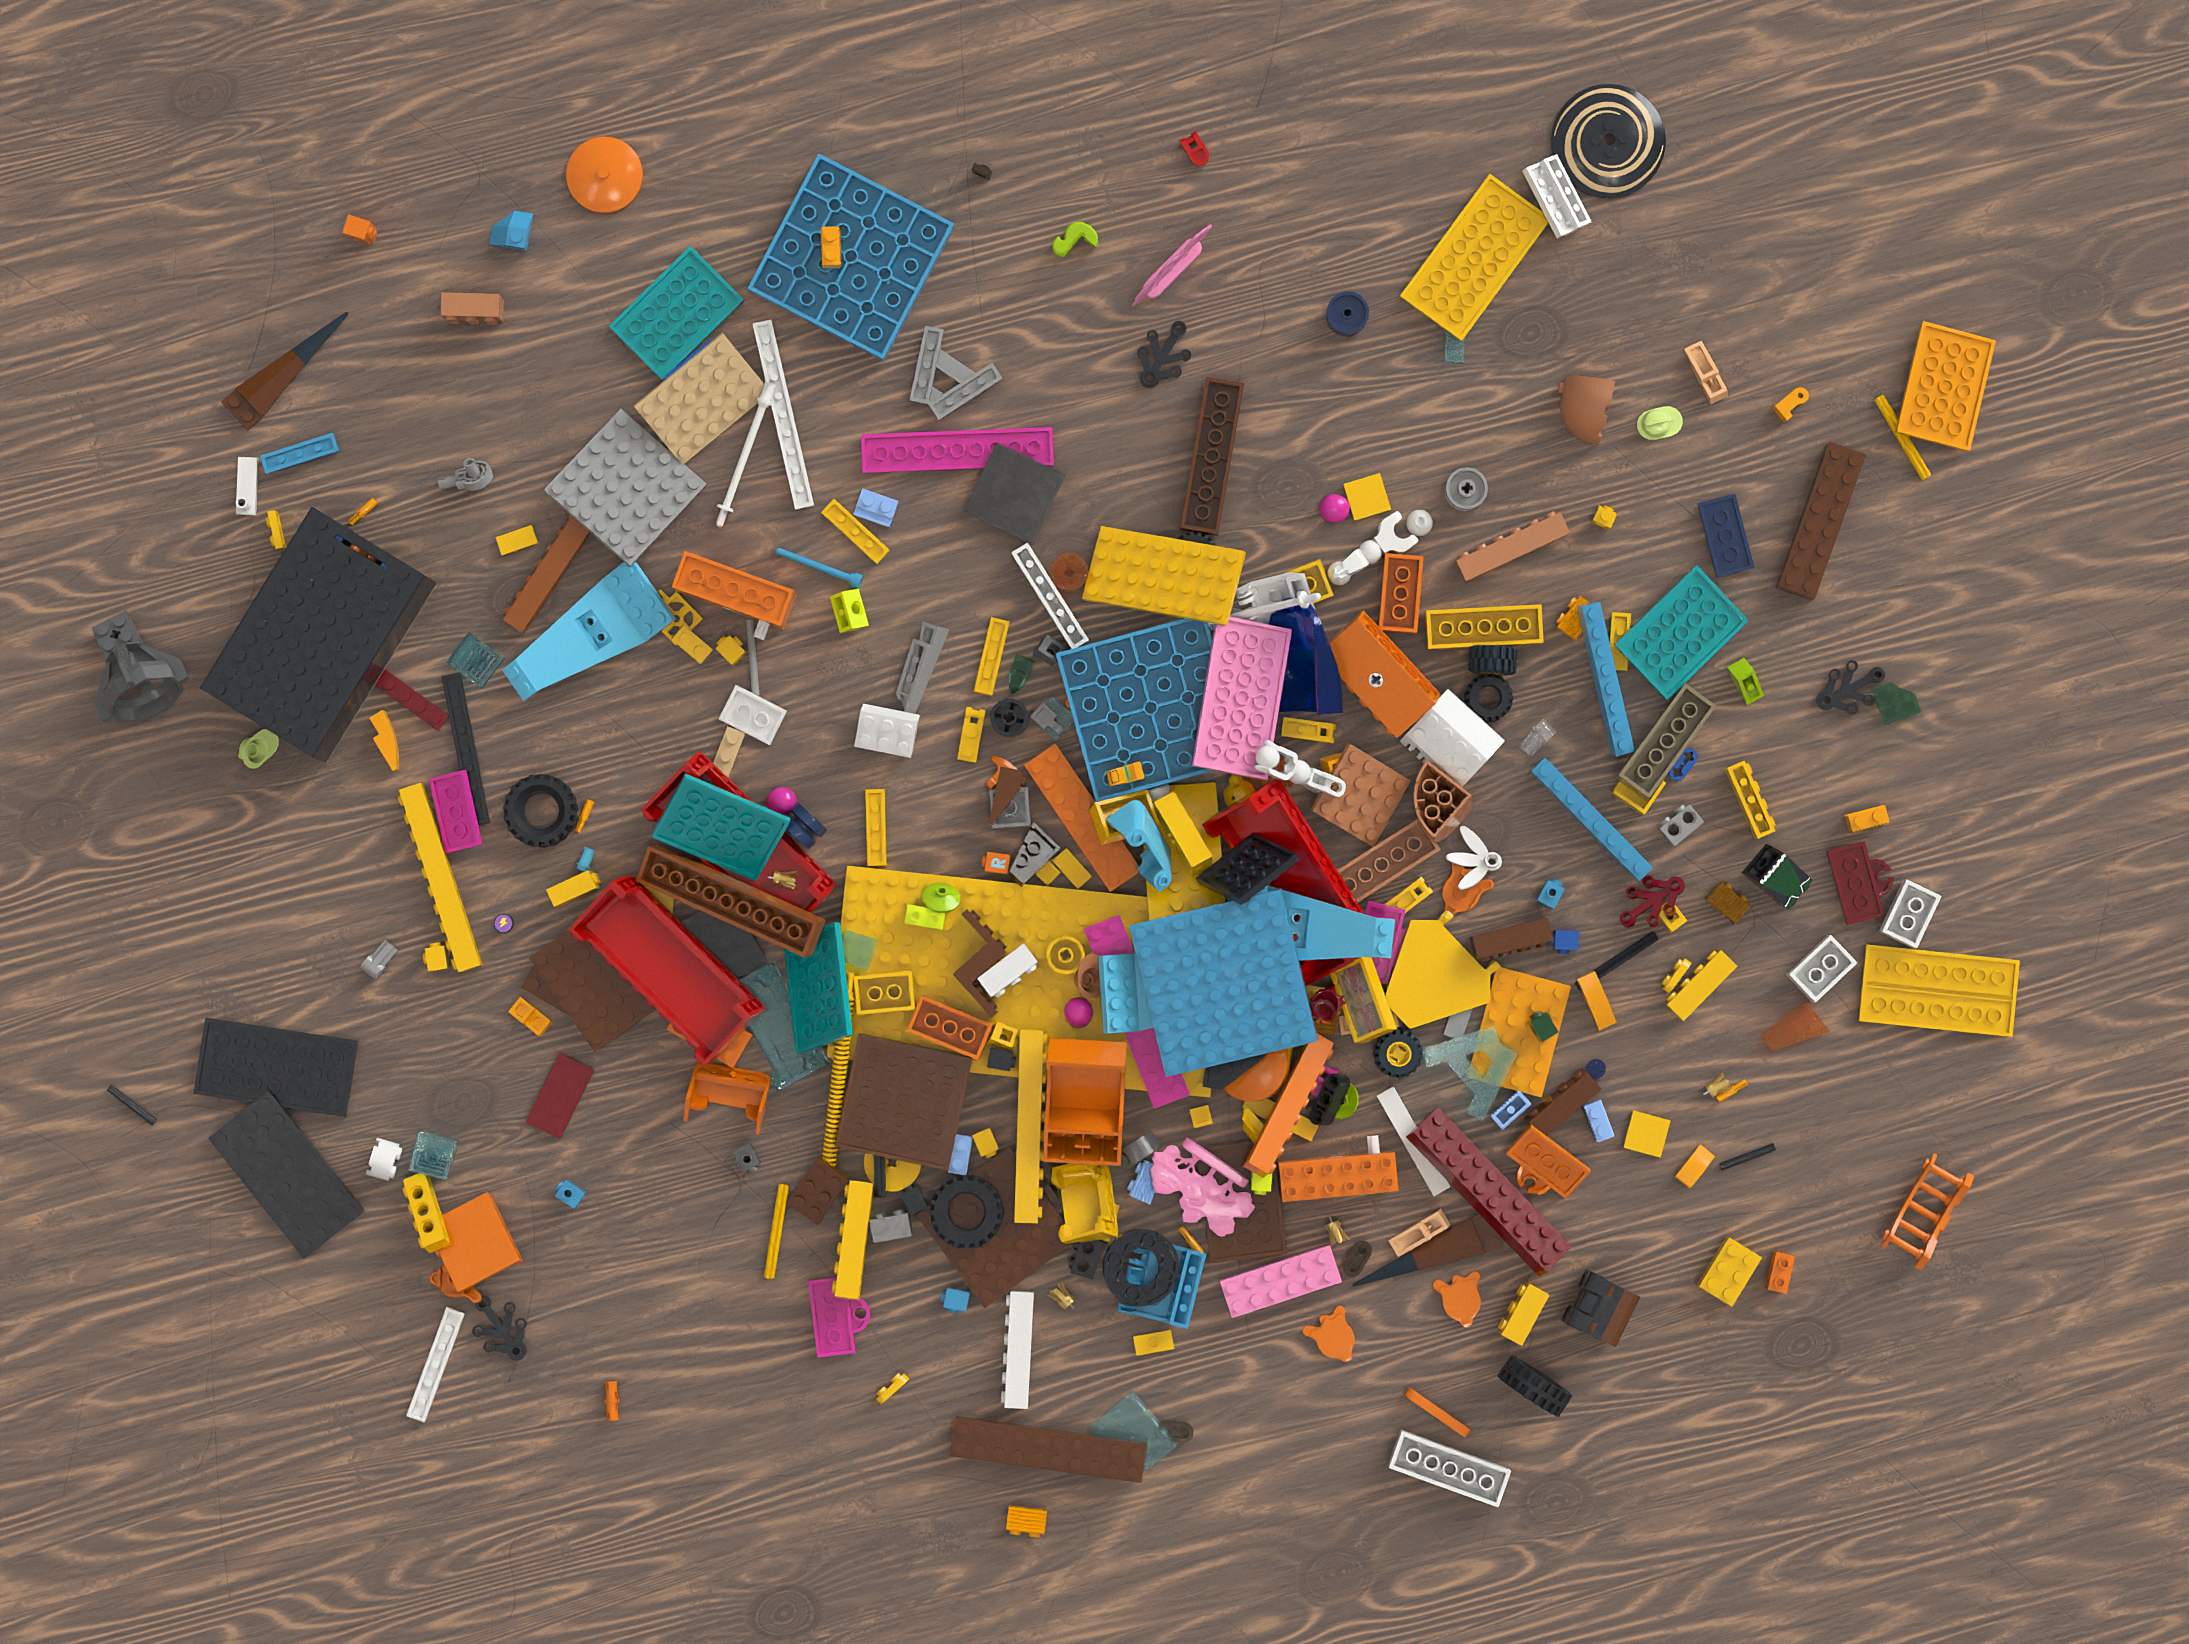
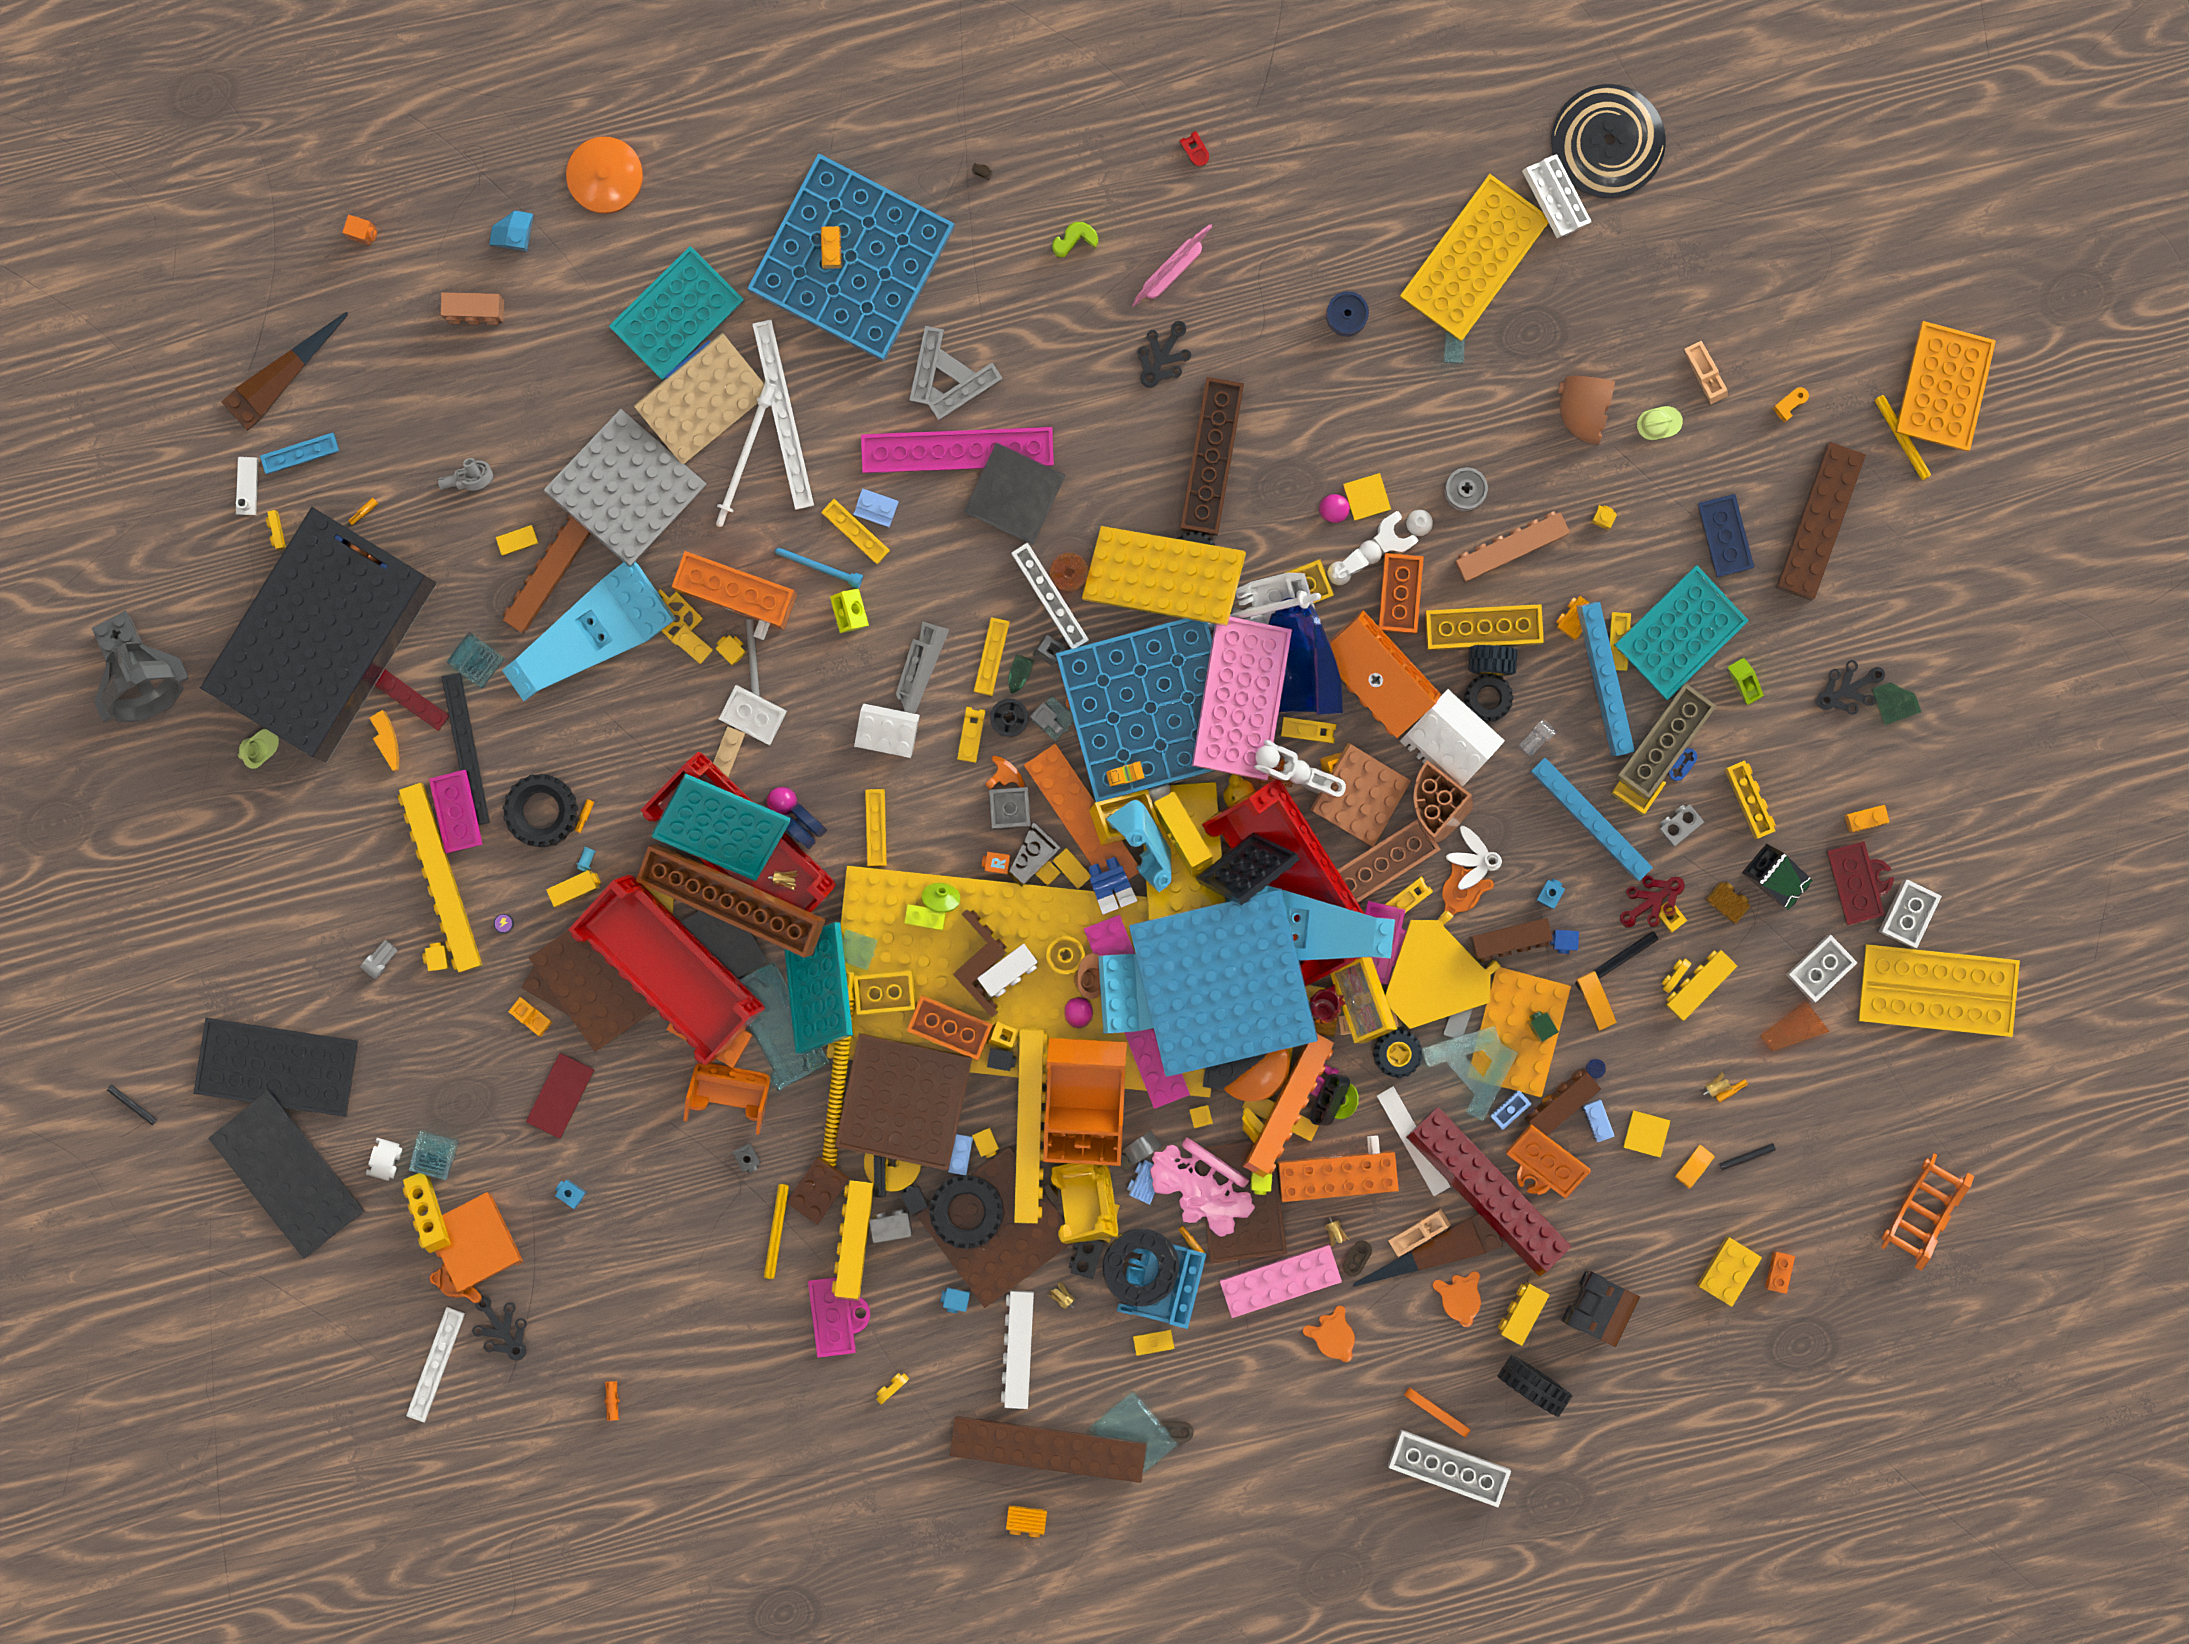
reddish brown slope [989,767,1027,825] -> none
none -> blue hips [1089,857,1137,914]

